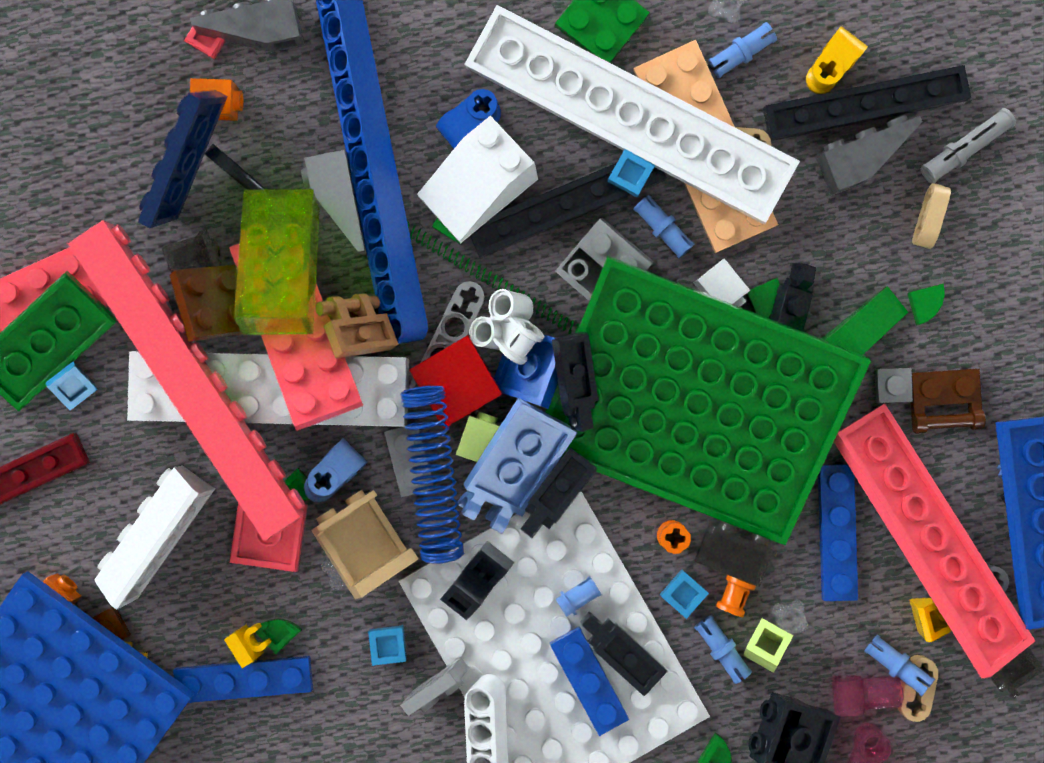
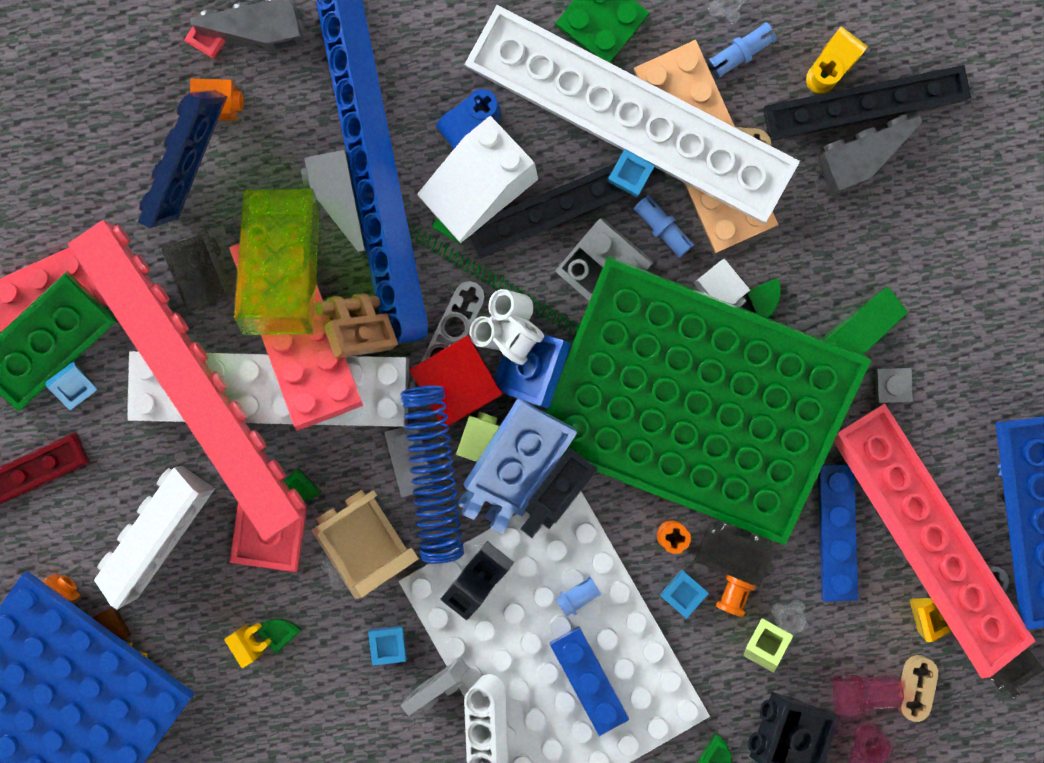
reddish brown plate [169,264,255,342] -> none
blue plate [173,656,313,703] -> none
black piece [205,144,304,230] -> none
medium blue piece [304,438,368,503] -> none
black hinge [552,332,599,432] -> none
black hinge [580,611,667,697] -> none
medium blue pin [694,615,752,684] -> none
black hinge [770,263,816,332] -> none
medium blue pin [864,635,935,697] -> none
green tile [907,284,945,325] -> none
reddish brown plate [911,369,986,434] -> none
tan beam [912,183,951,249] -> none
light grey pin [920,108,1016,184] -> none

